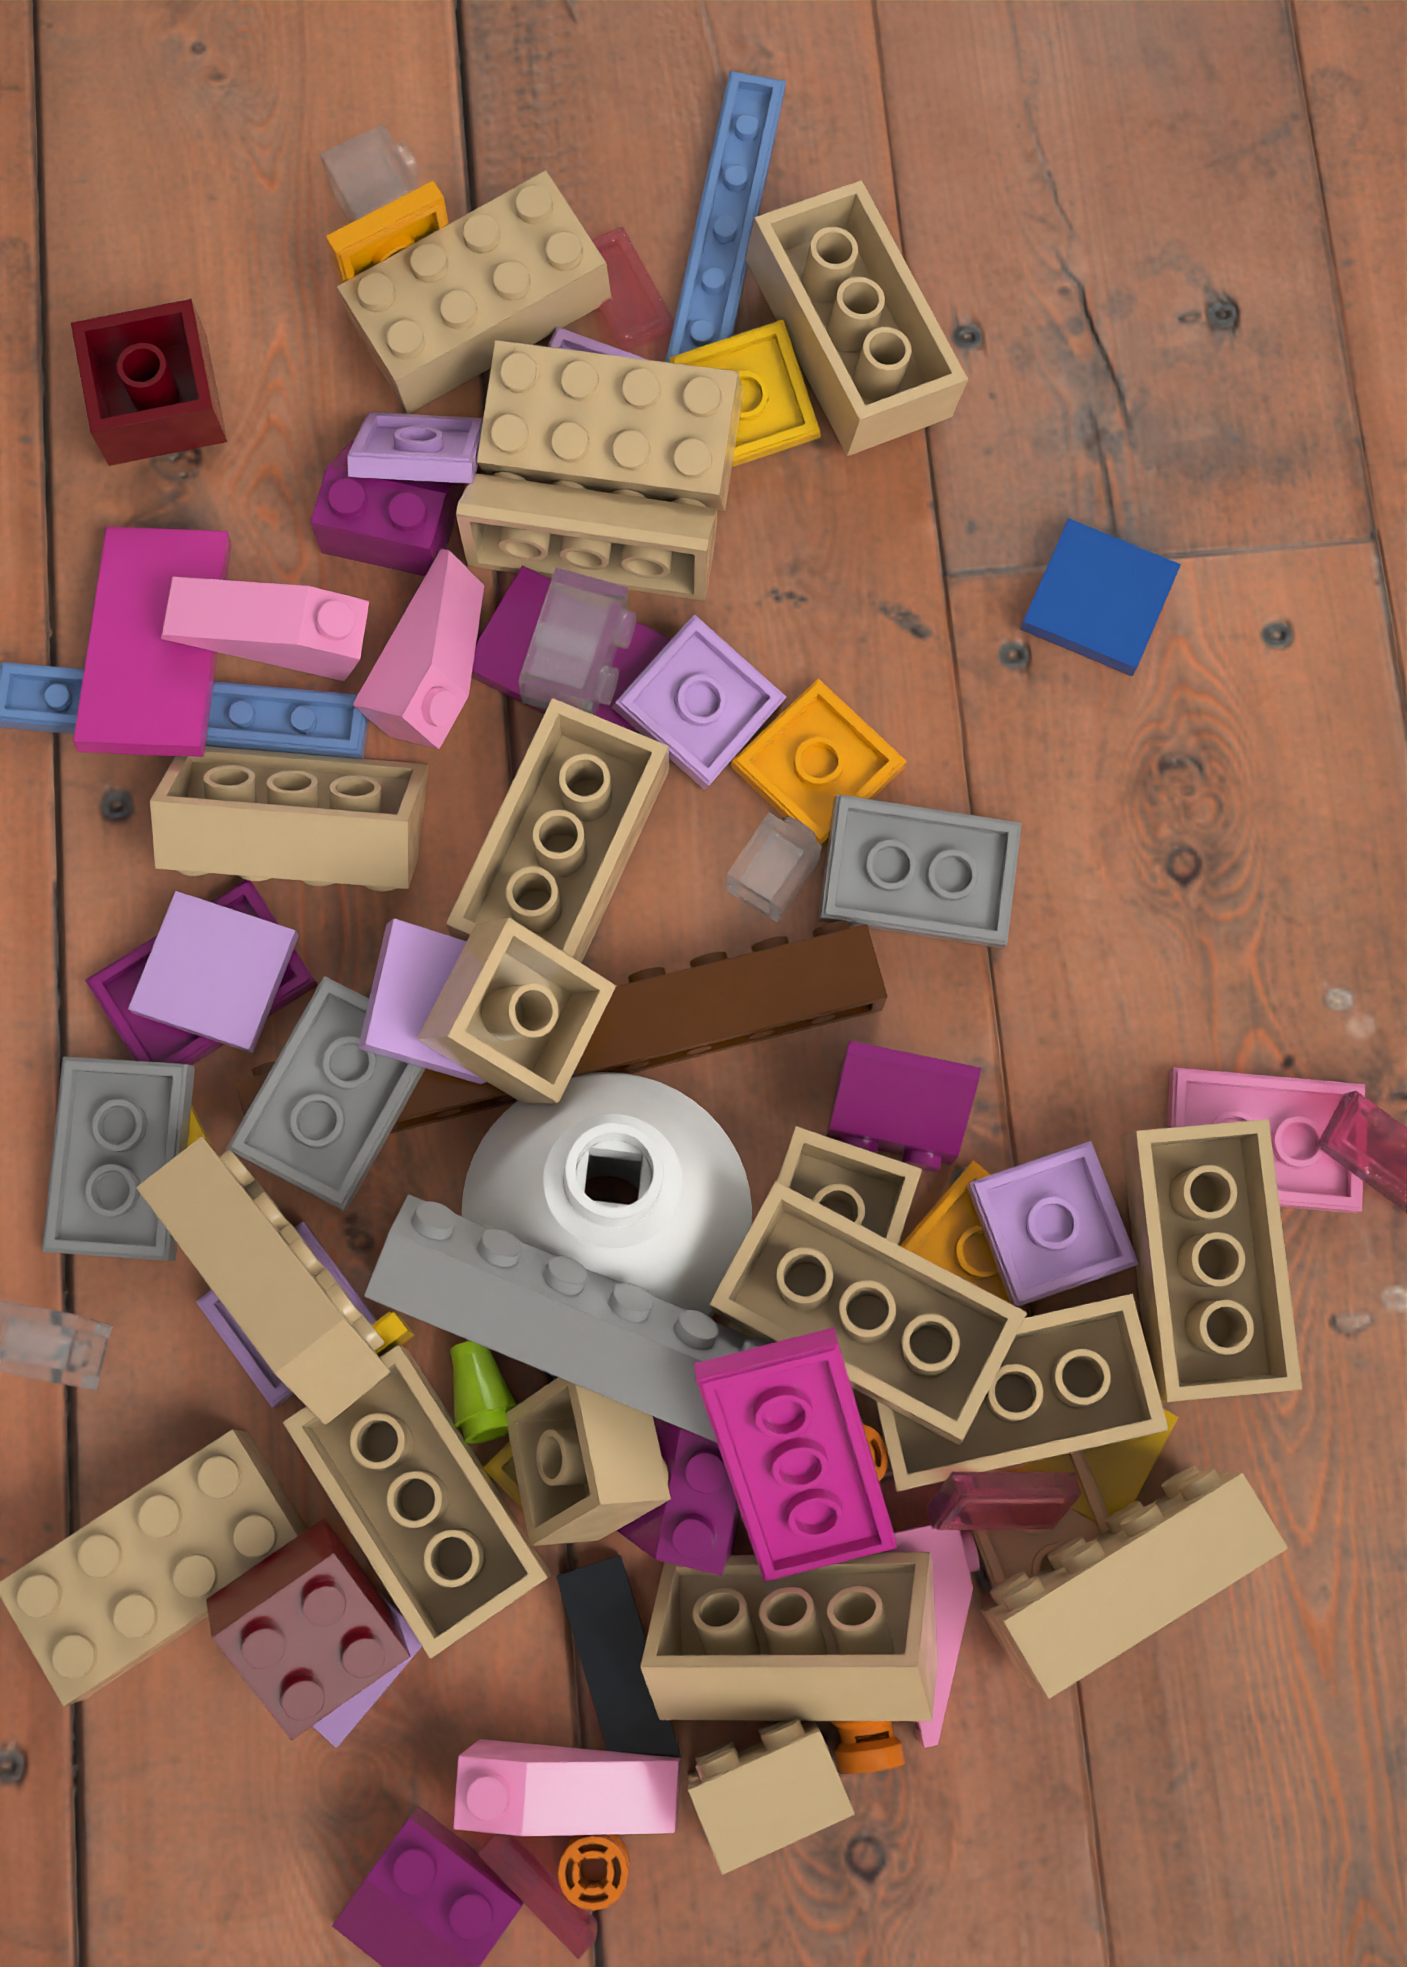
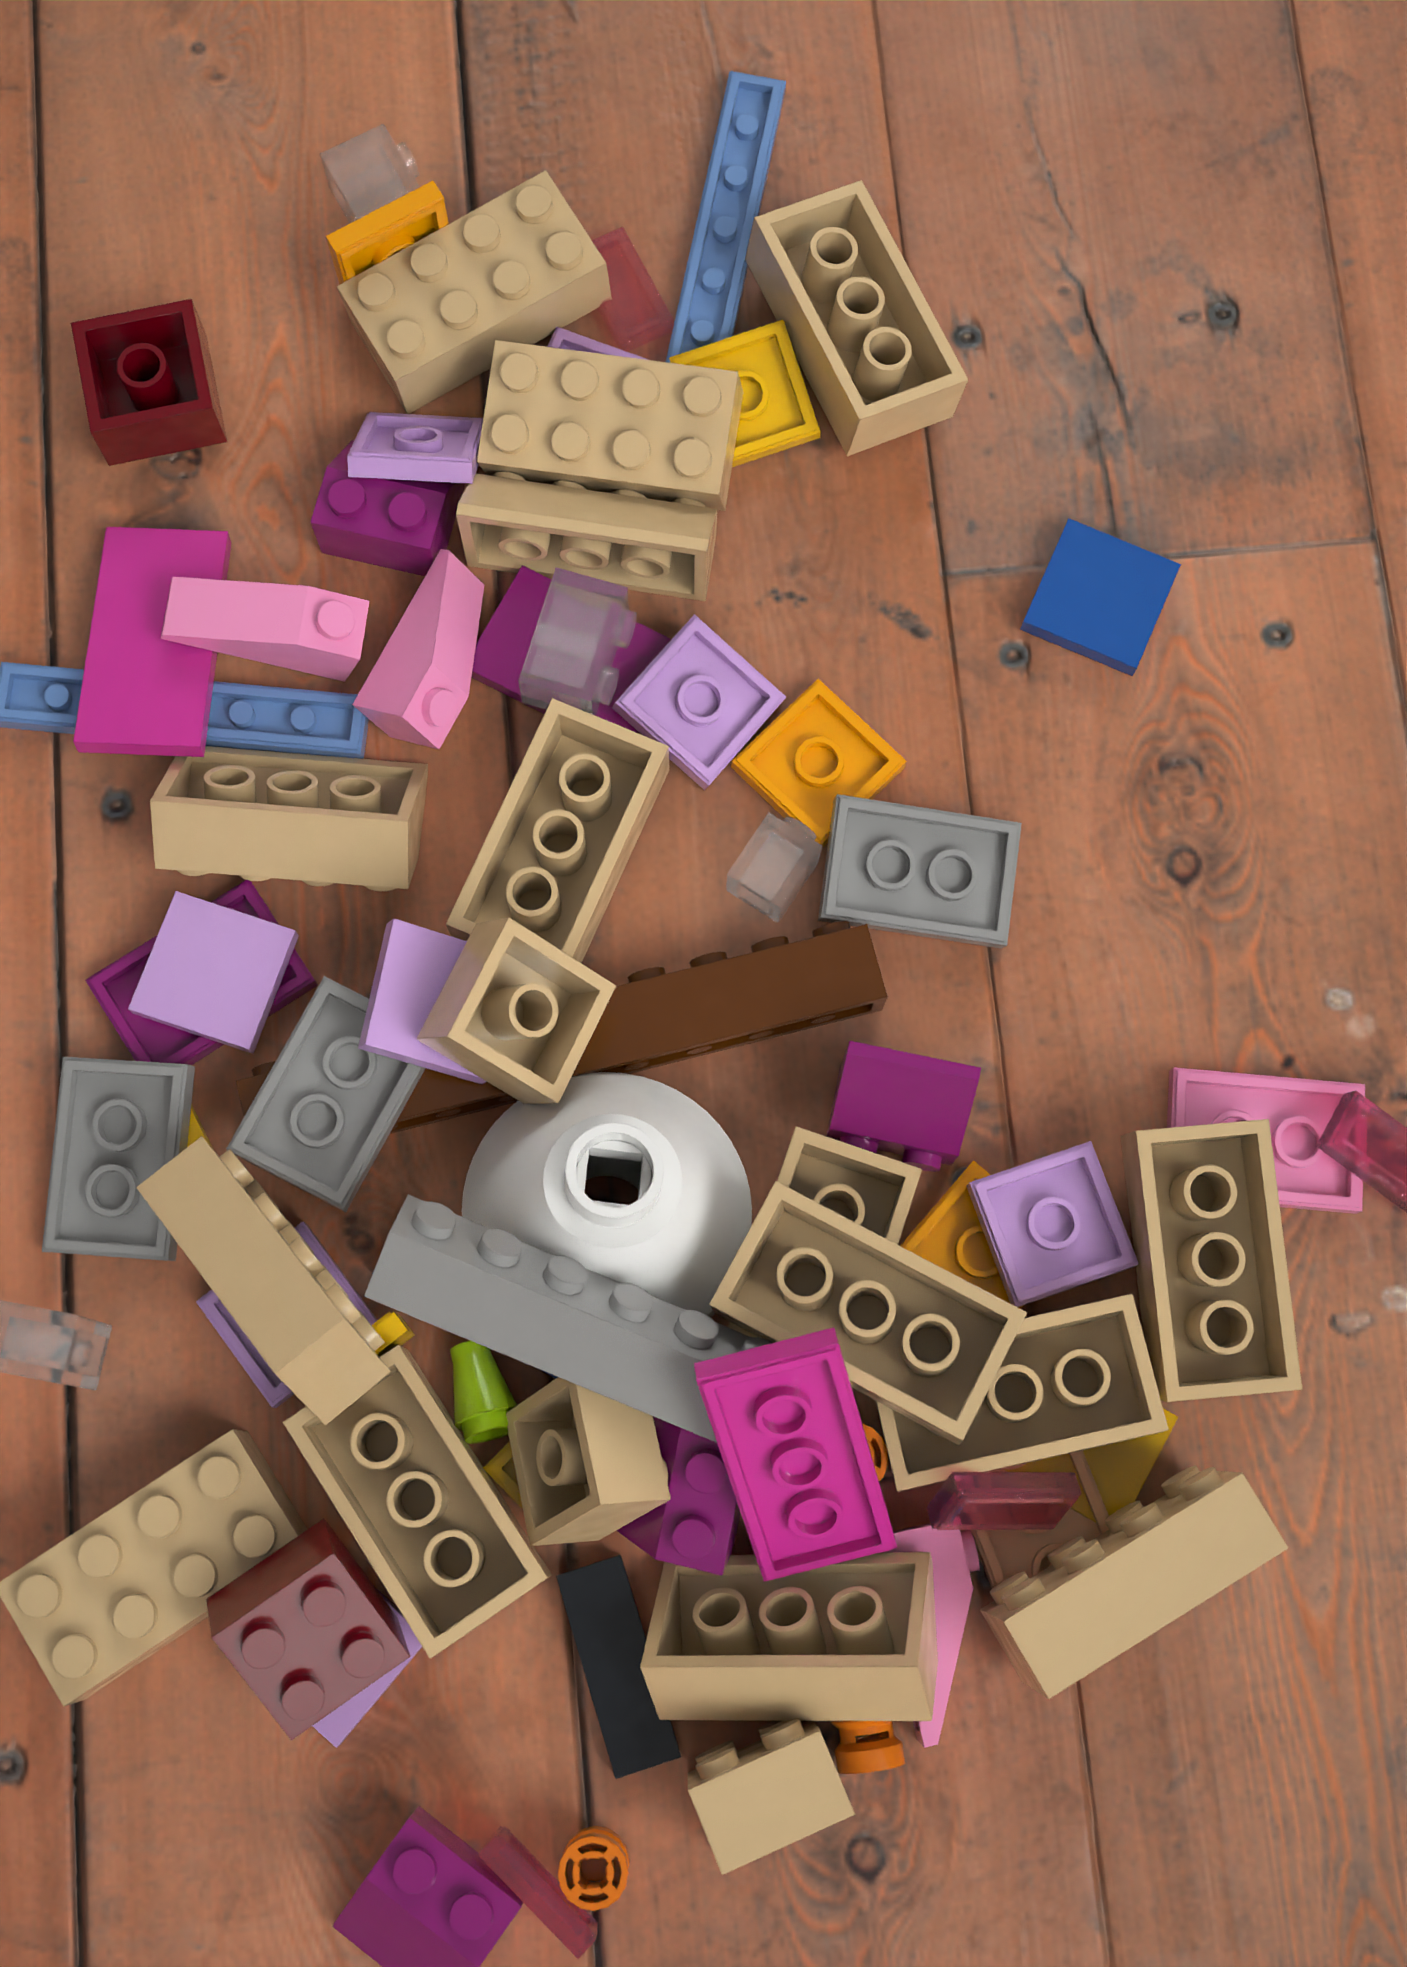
bright pink slope [453,1739,681,1836] -> none

